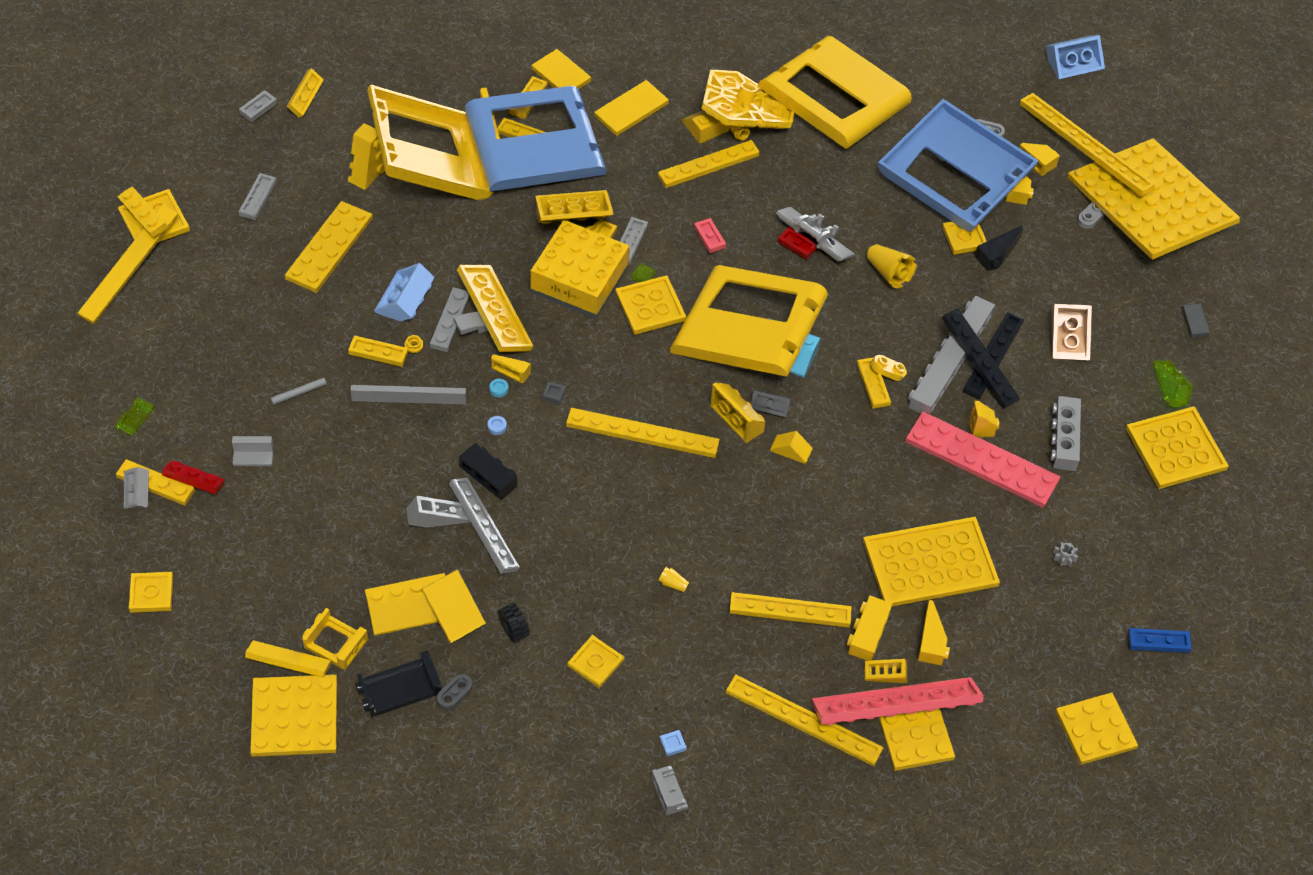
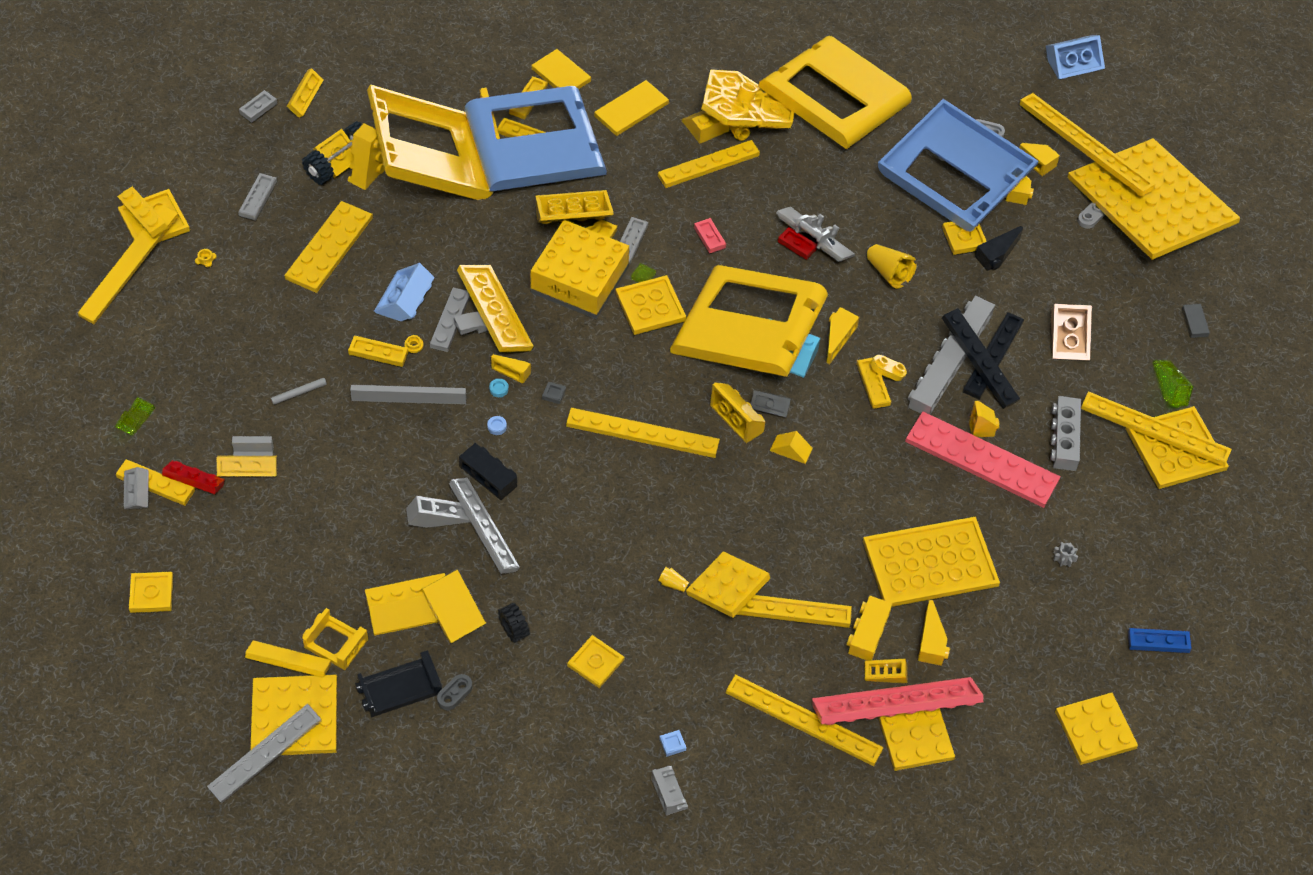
none -> yellow plate [195,249,217,267]
none -> light grey tile [207,704,322,803]
none -> yellow plate [217,456,277,476]
none -> plate [302,121,363,185]
none -> yellow plate [686,551,770,618]
none -> yellow slope [827,307,859,364]
none -> yellow tile [1081,392,1232,467]

